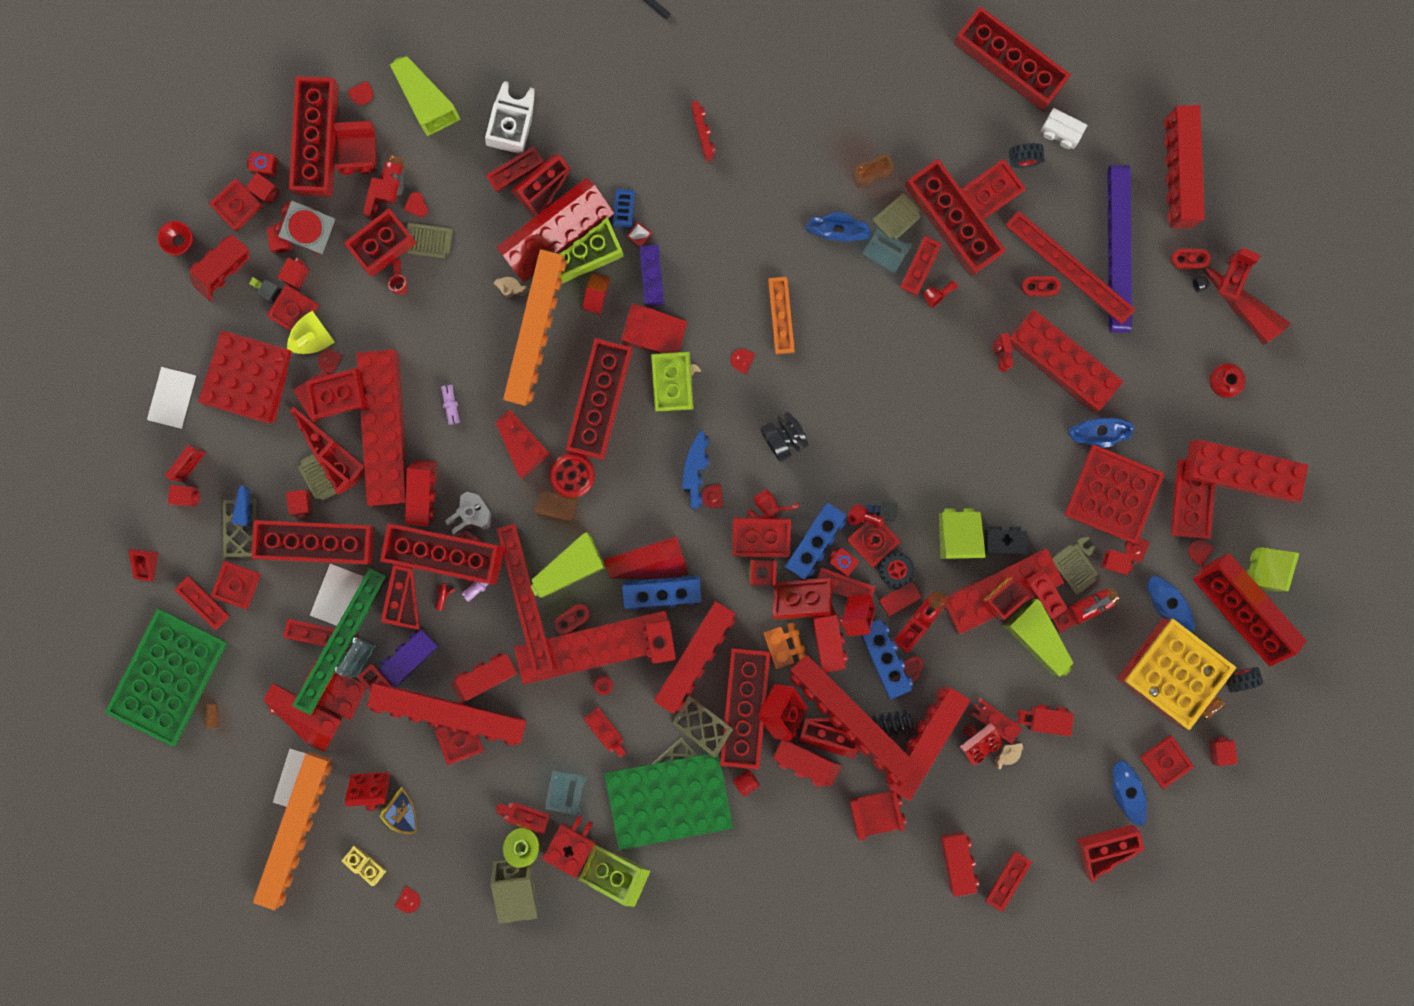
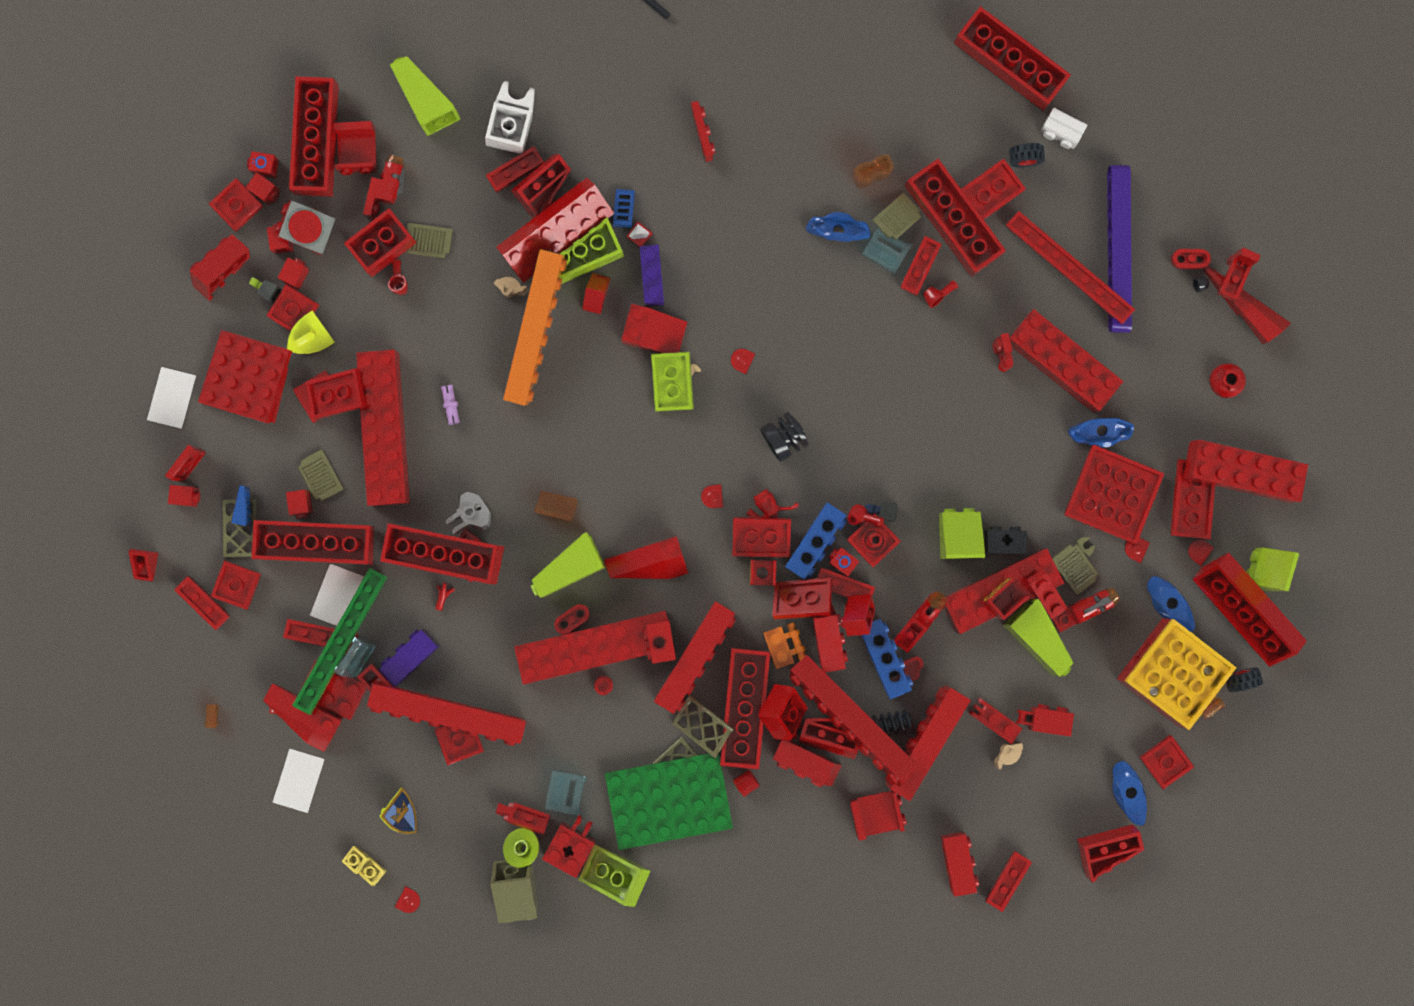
green plate [105,608,228,747] -> none
red piece [157,221,194,256] -> none
orange brick [253,752,333,911] -> none
red wedge [290,406,365,495] -> none
red piece [318,350,343,375] -> none
red plate [345,772,390,811] -> none
red piece [348,81,373,105] -> none
red wedge [381,564,420,630] -> none
red tile [404,192,428,217] -> none
red wedge [405,459,438,526] -> none
red wedge [450,653,517,703] -> none
lavender pin [461,581,489,602] -> none
red wedge [496,410,550,479] -> none
red plate [497,524,555,676] -> none
red plate [549,453,595,498] -> none
red brick [566,338,633,461] -> none
red hinge [583,706,627,757] -> none
blue brick [622,575,702,611] -> none
blue slope [683,431,709,509] -> none
orange plate [768,277,795,355] -> none
black wheel [879,553,915,587] -> none
red tile [879,581,922,617] -> none
red plate [960,723,1003,766] -> none
red plate [1021,276,1061,297] -> none
red brick [1101,550,1134,575] -> none
red brick [1163,105,1205,229] -> none
red brick [1209,736,1238,766] -> none

